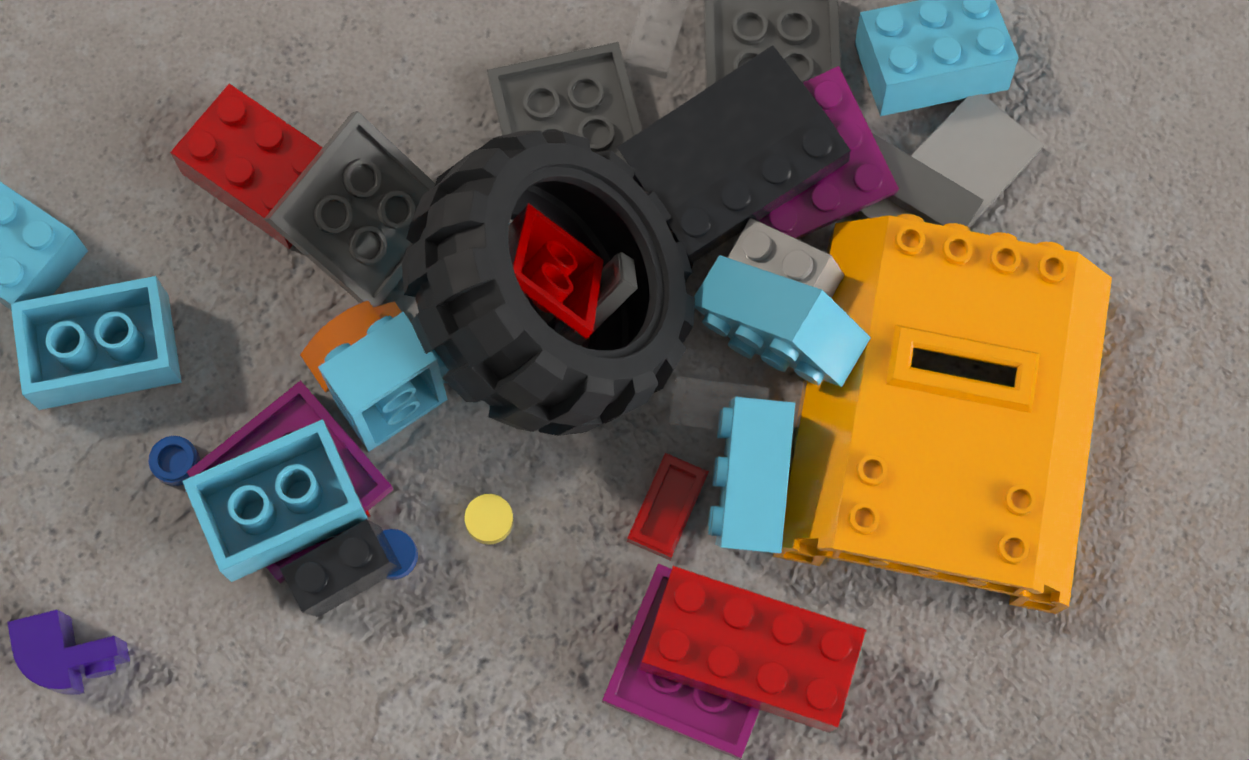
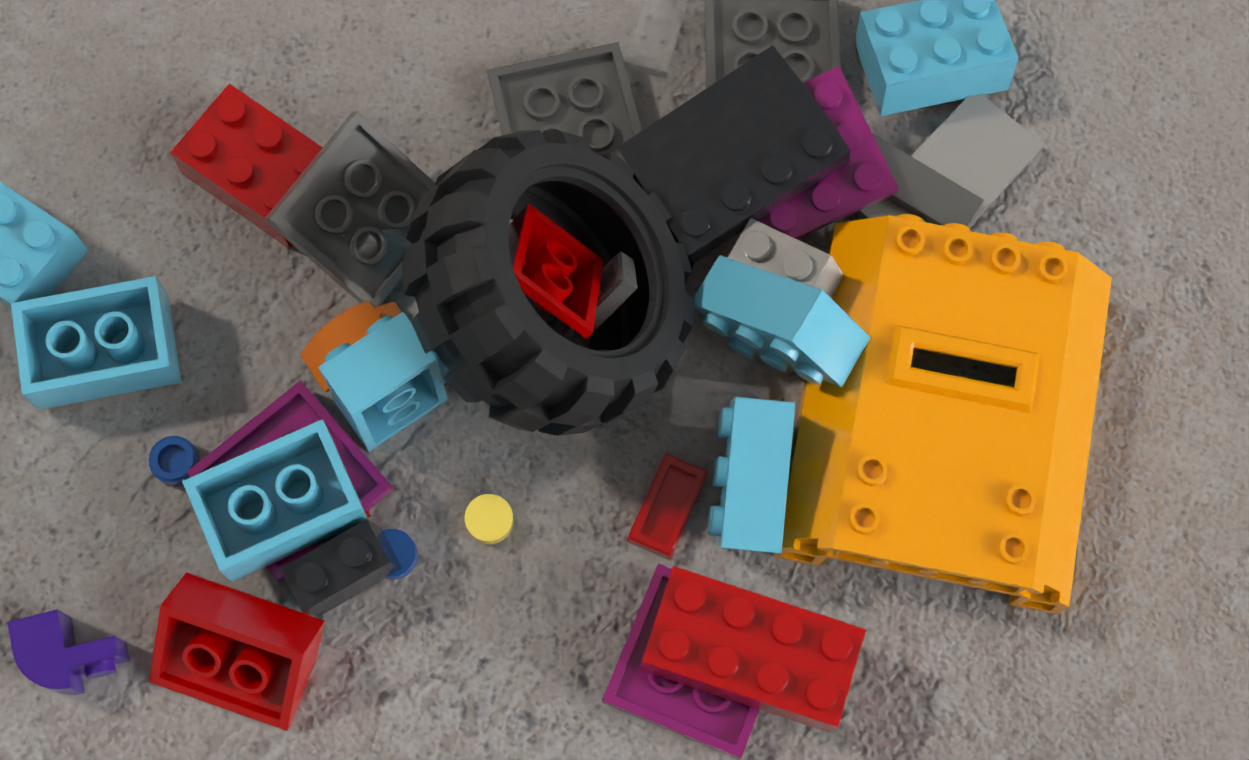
none -> red slope [149,572,325,731]

